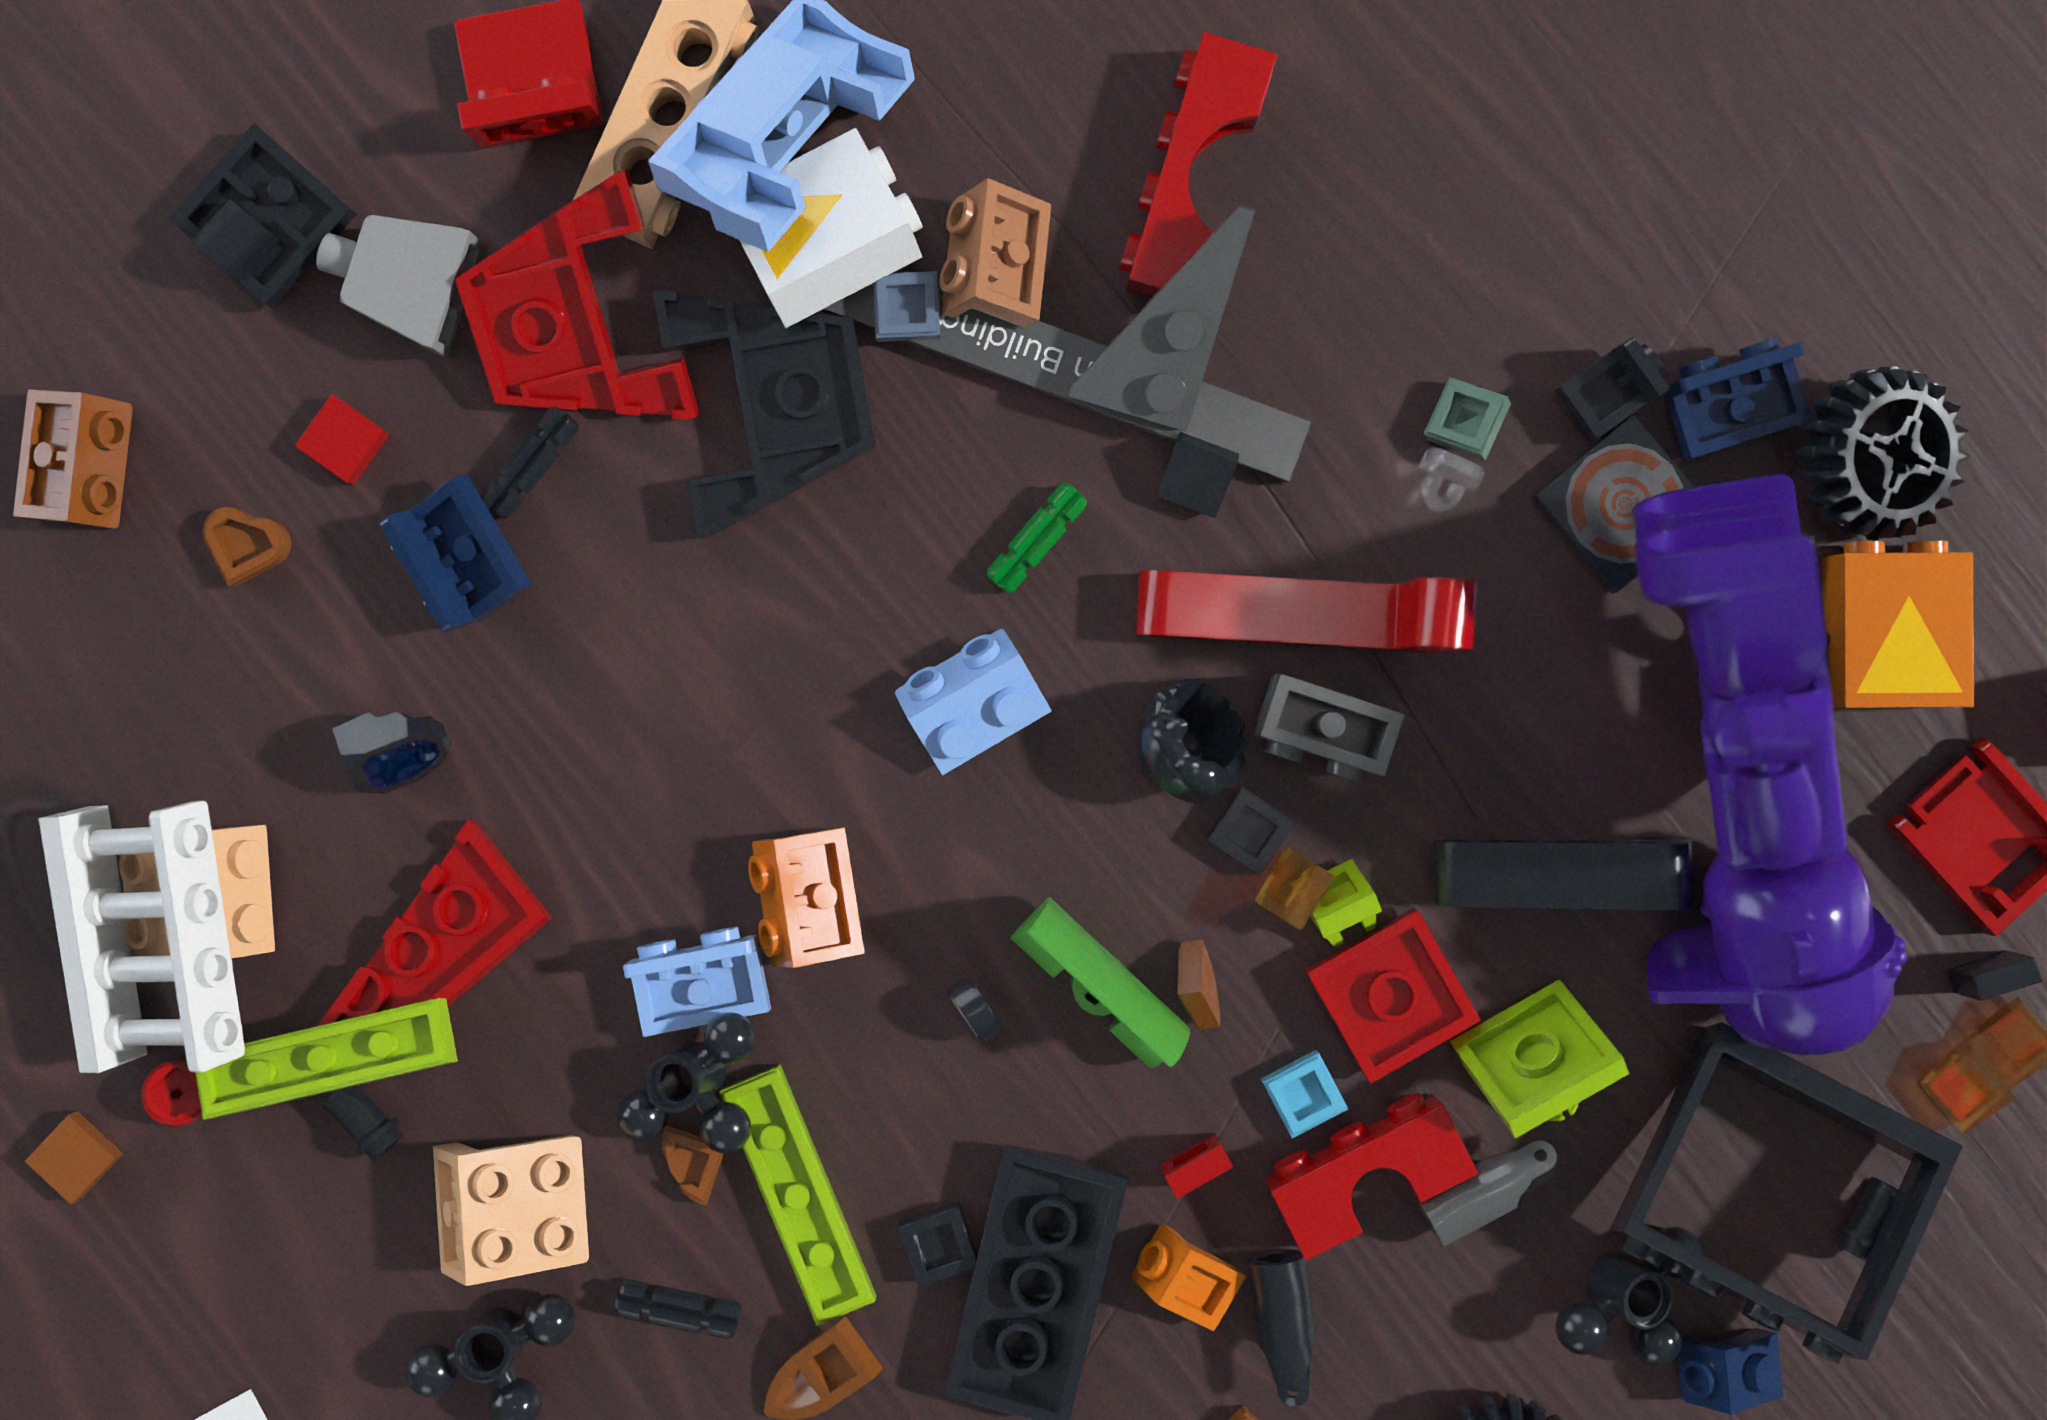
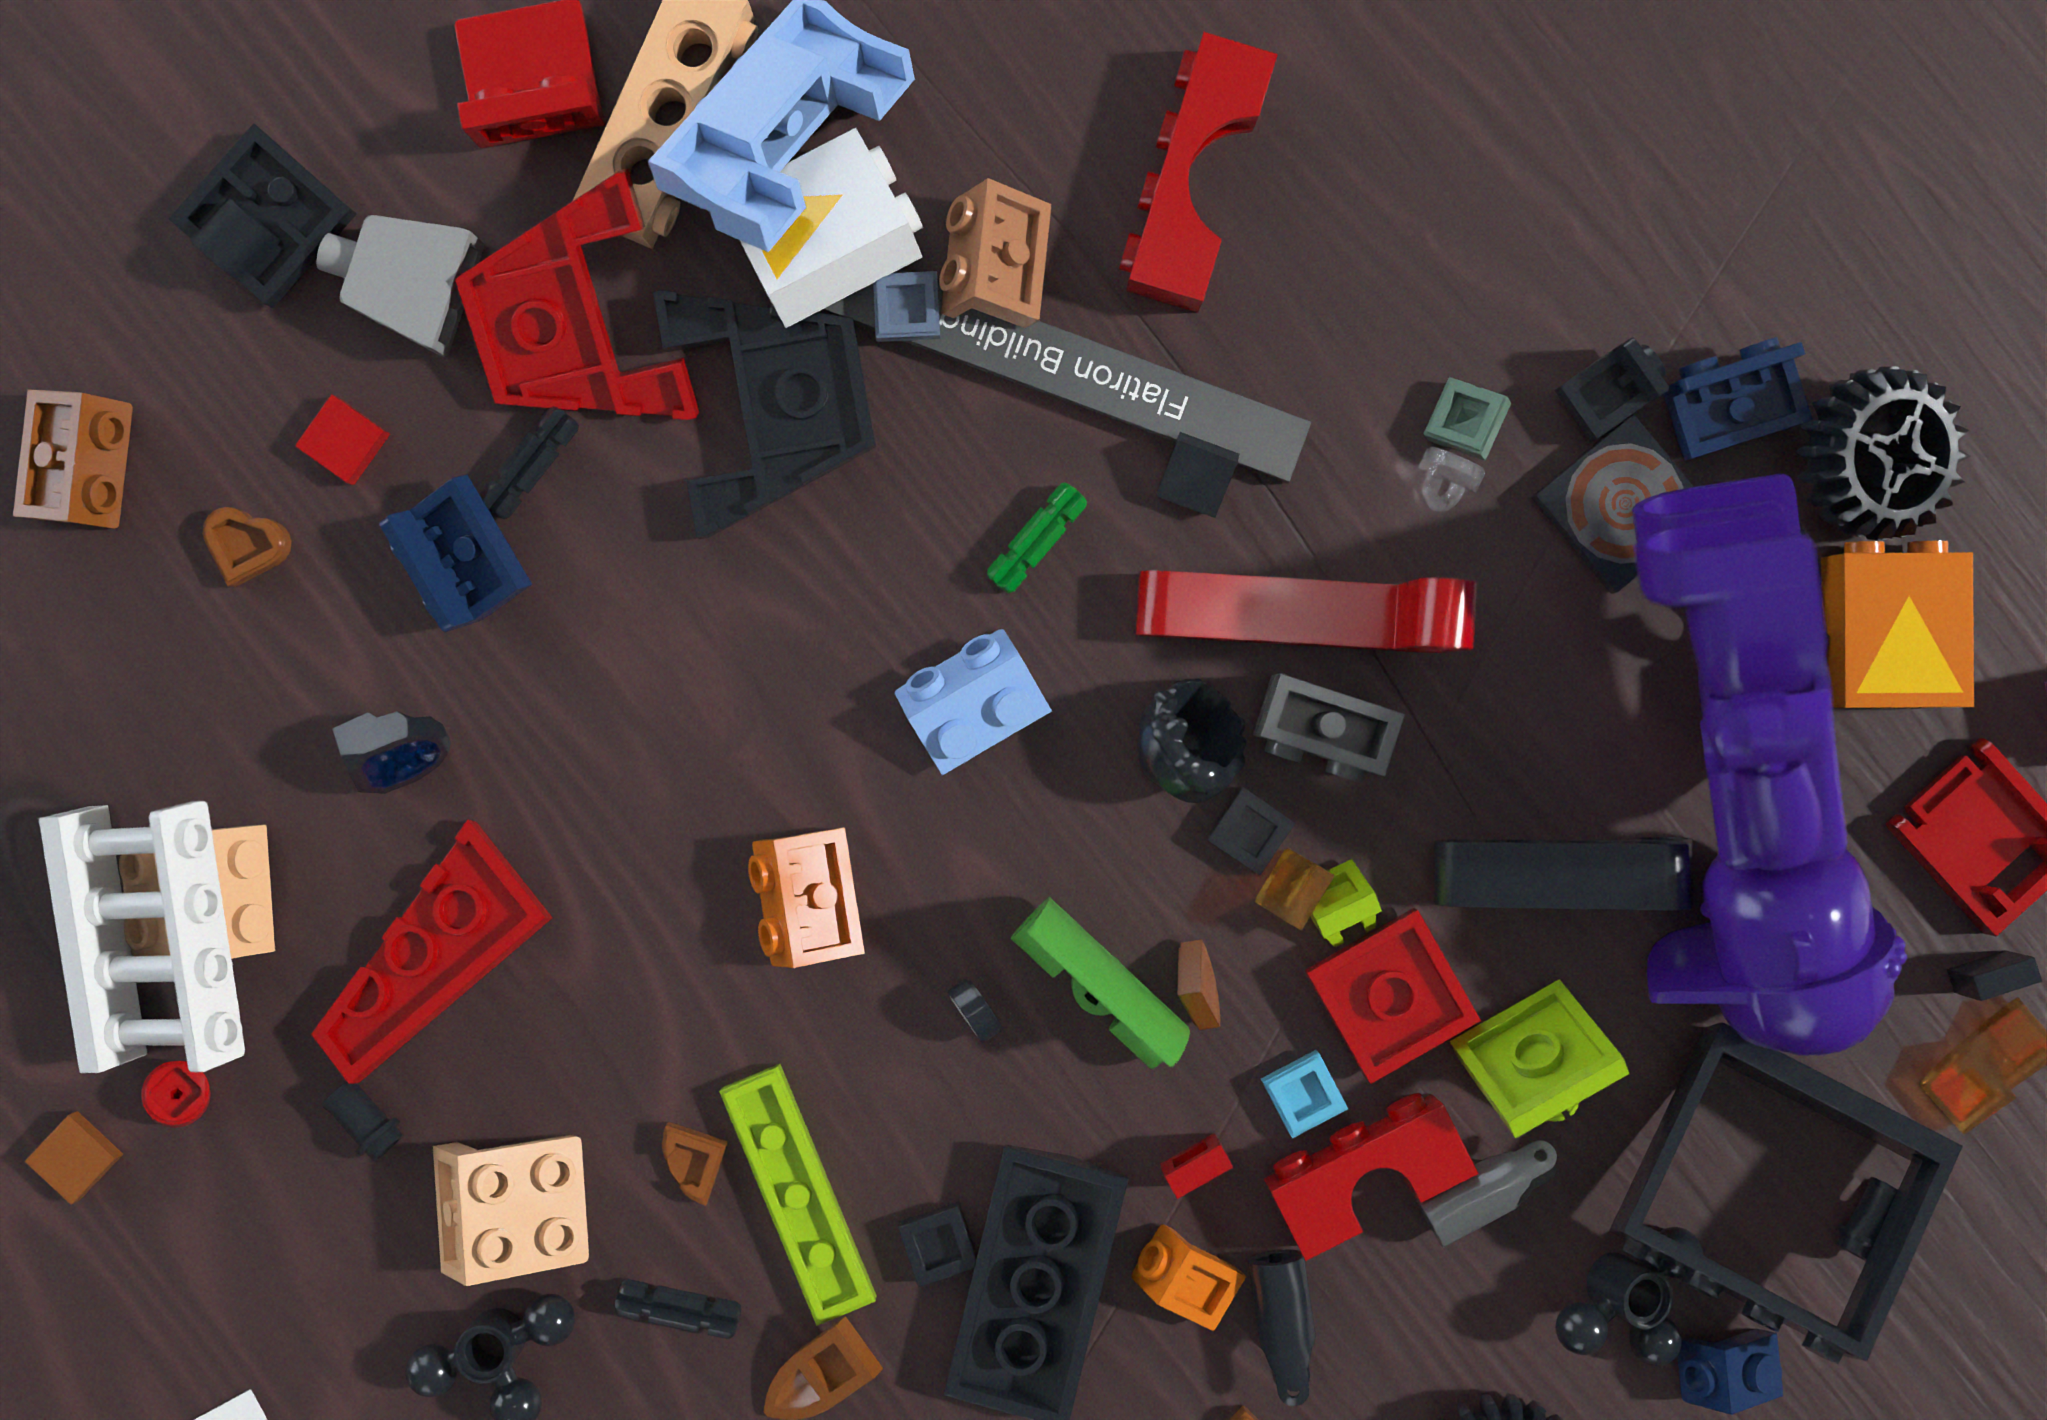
lime tile [195,998,458,1120] -> none
black piece [617,1012,756,1154] -> none
light blue bracket [623,927,772,1037] -> none
dark grey wing [1068,206,1255,432] -> none

